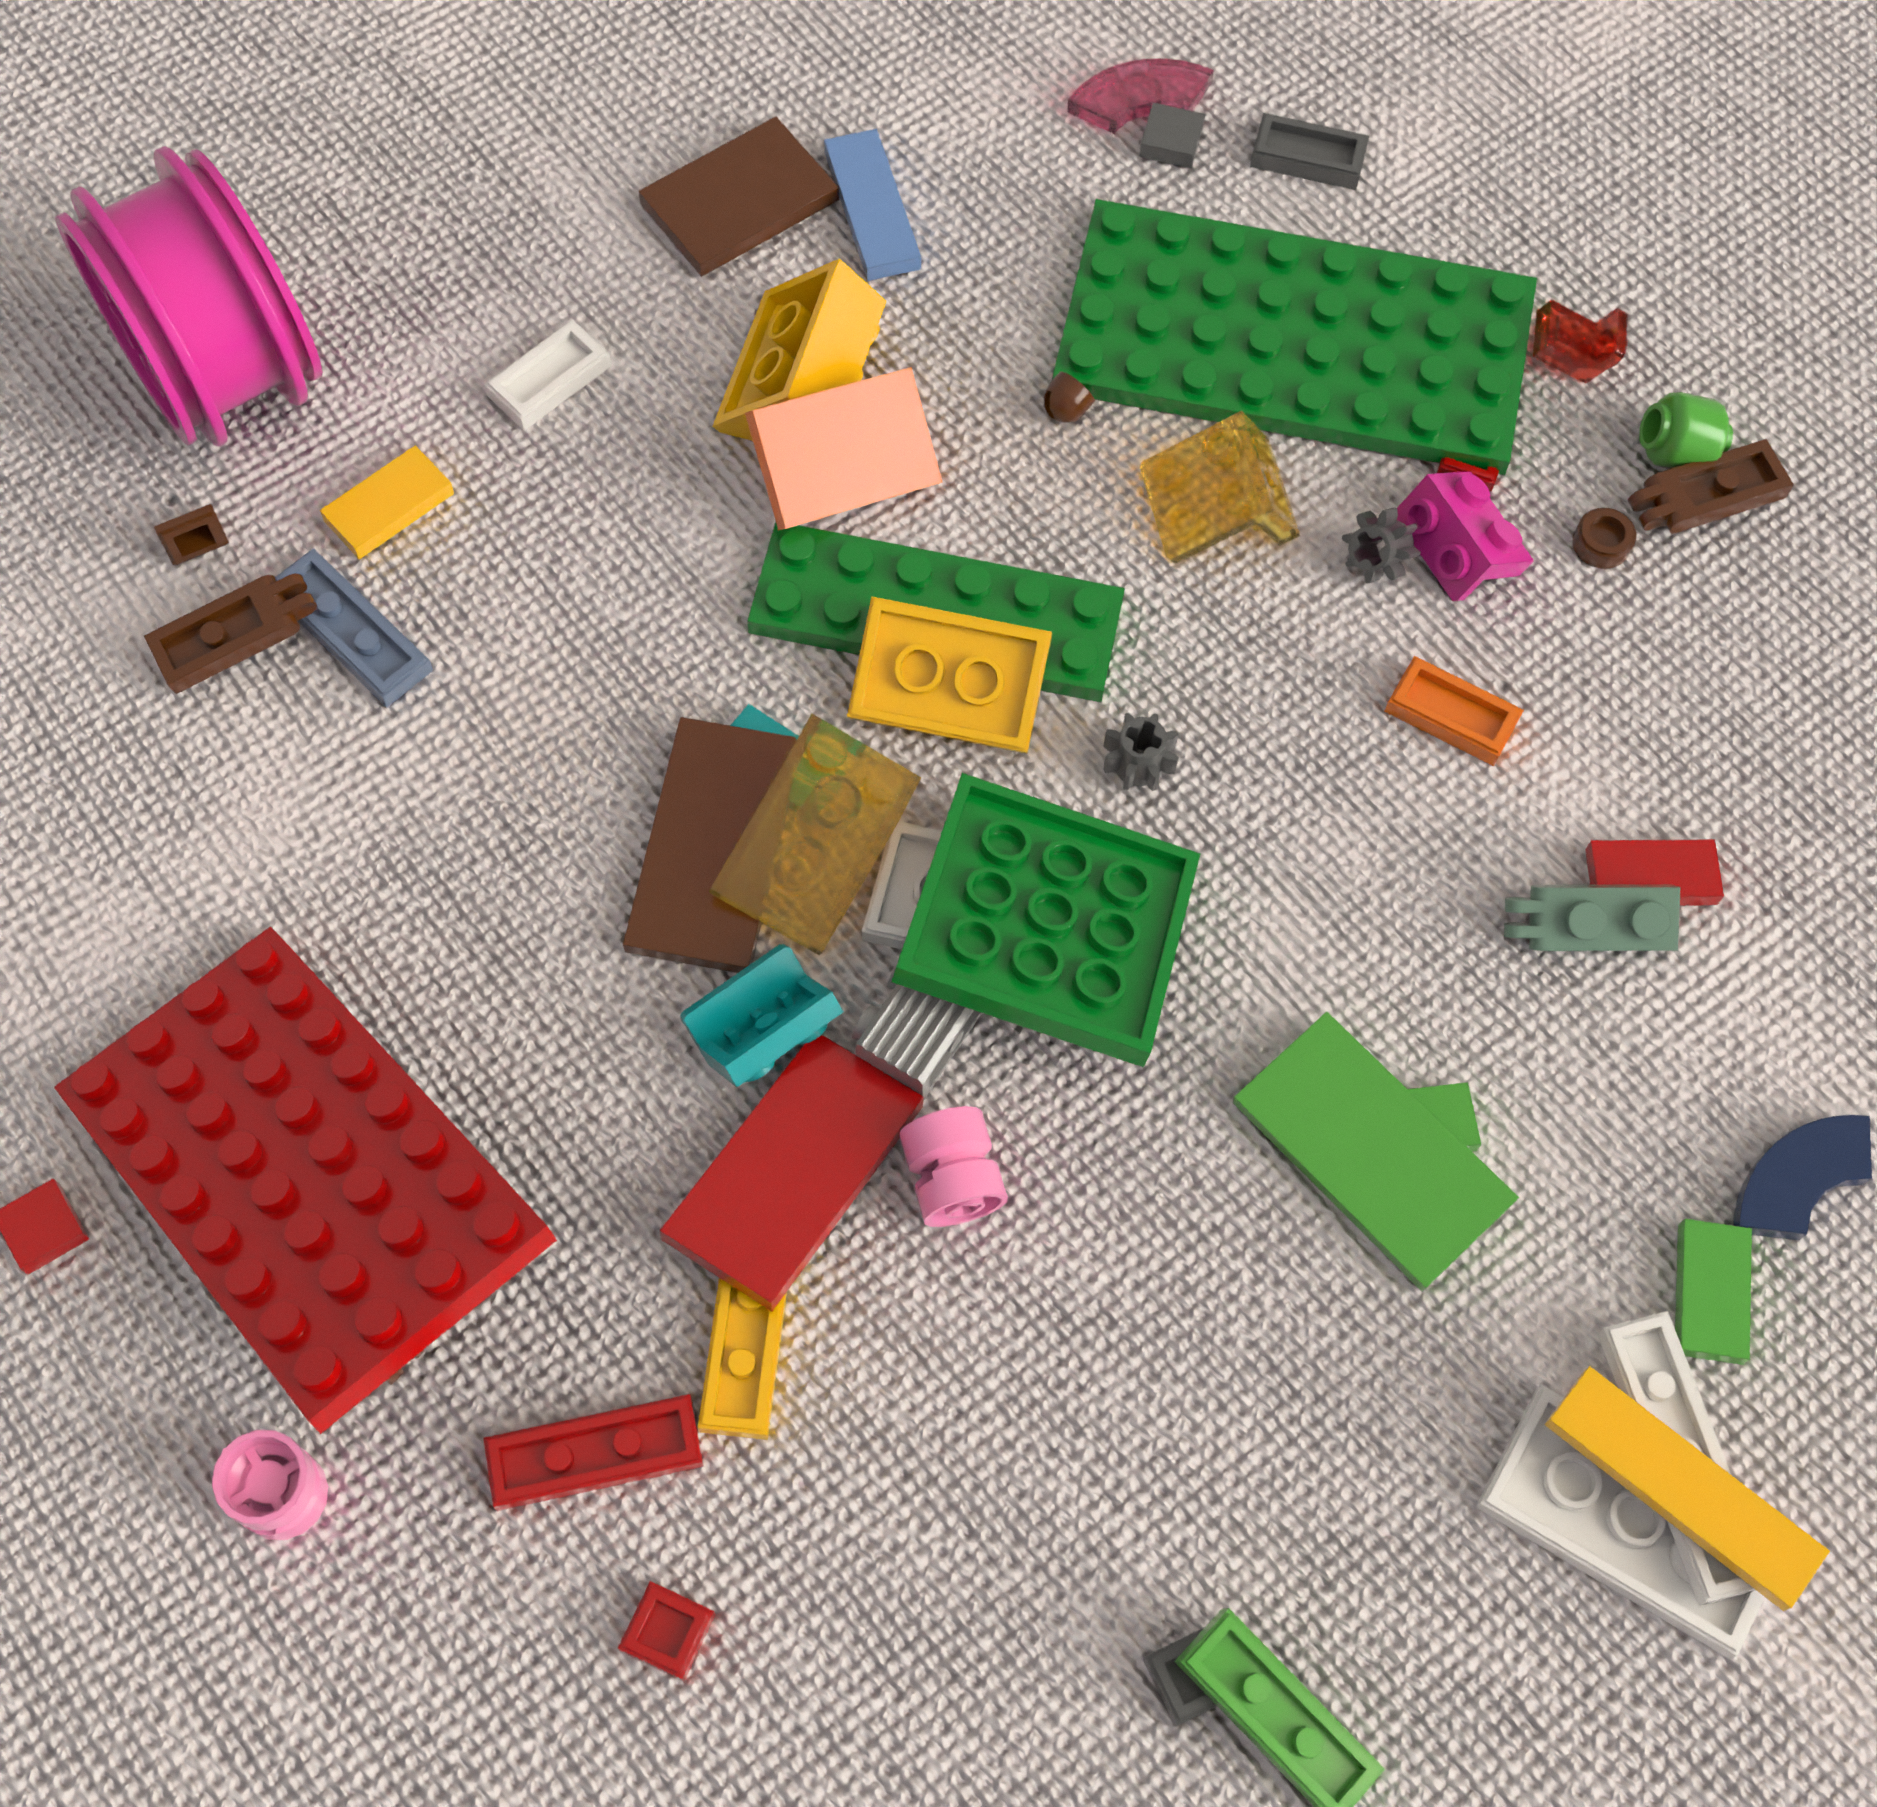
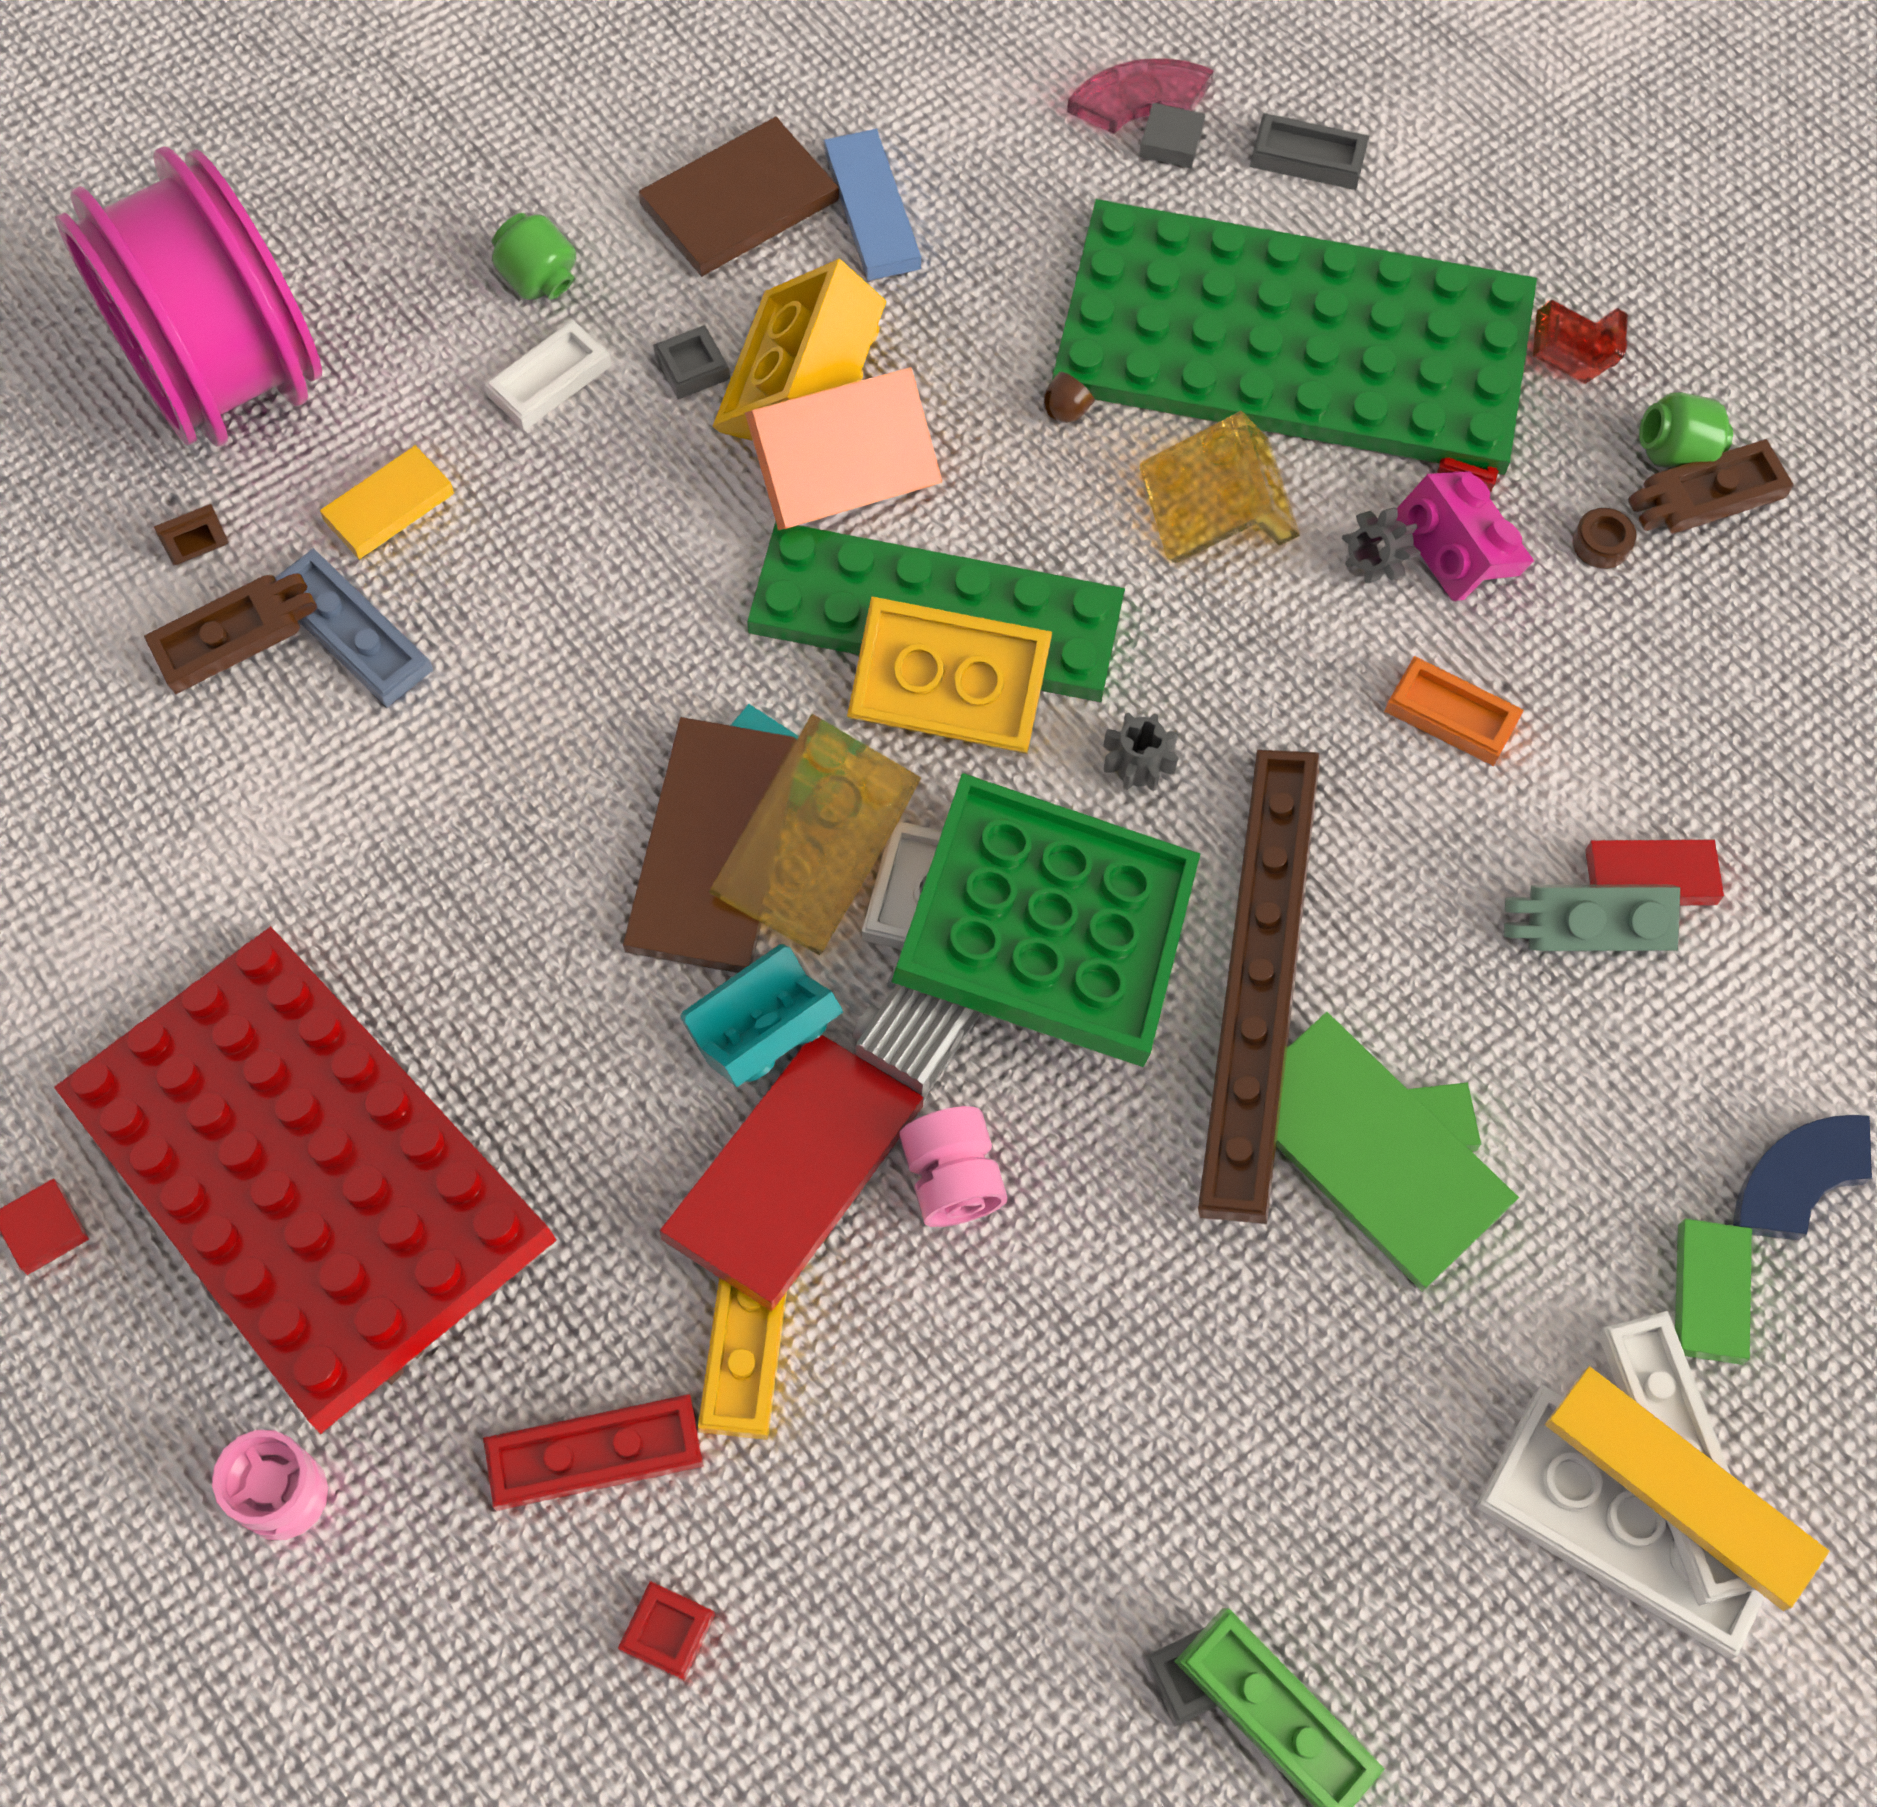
none -> bright green head [491,213,577,300]
none -> dark grey tile [653,325,730,400]
none -> reddish brown tile [1198,749,1320,1224]

